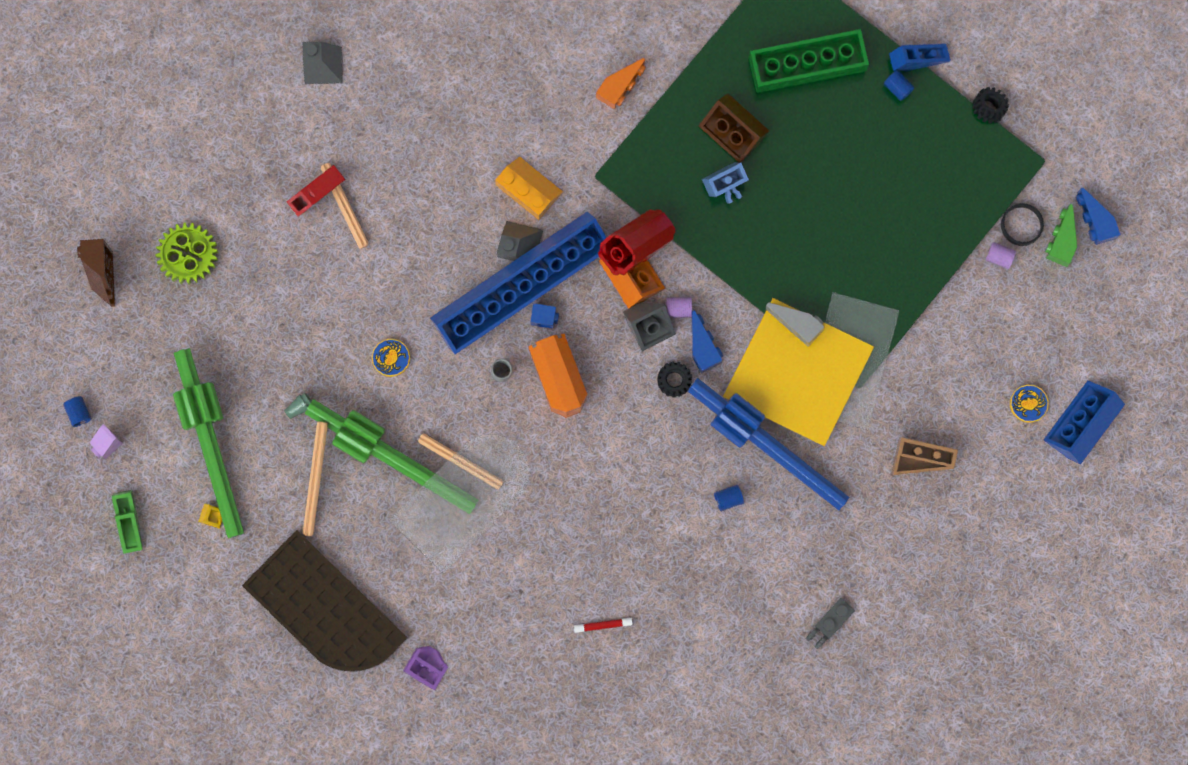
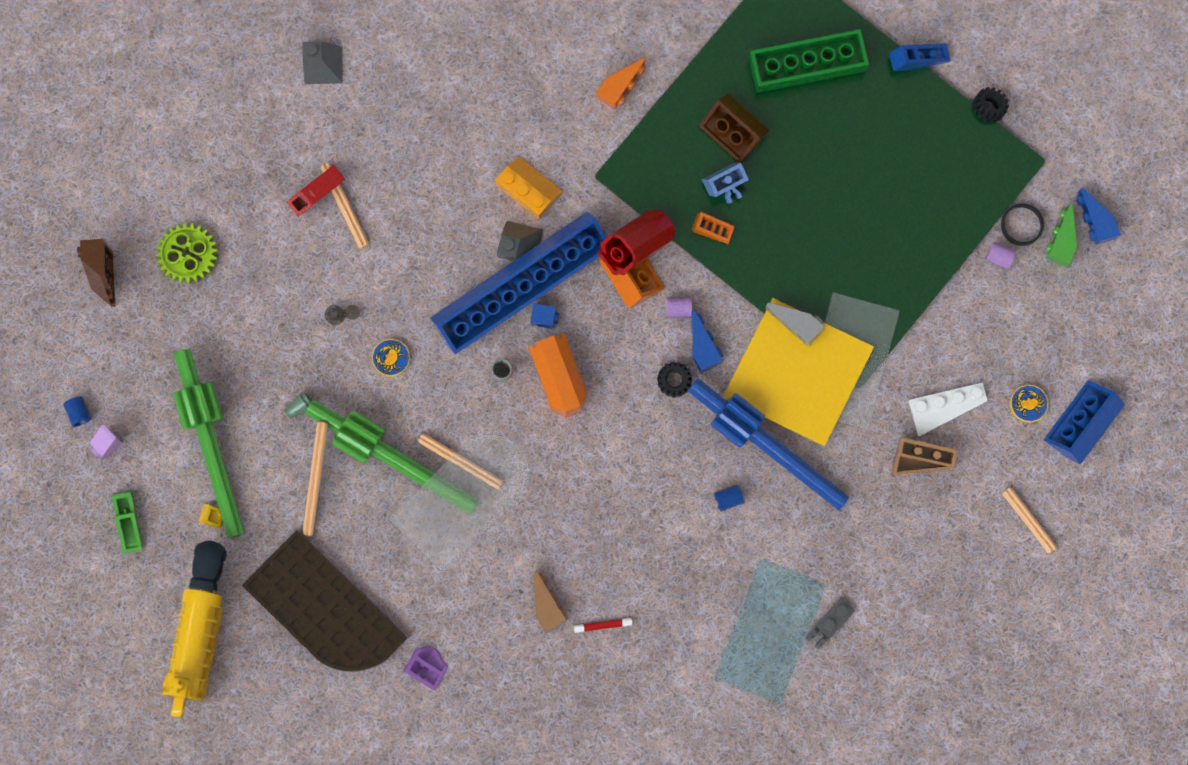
dark grey slope [623,303,676,351] -> none
blue piece [884,70,915,101] -> none
none -> yellow piece [161,541,227,718]
none -> clear smoke plate [325,305,360,325]
none -> medium nougat slope [534,571,568,634]
none -> orange slope [691,212,735,244]
none -> clear light blue piece [715,559,826,704]
none -> white wing [908,383,988,437]
none -> light nougat axle [1003,487,1057,553]

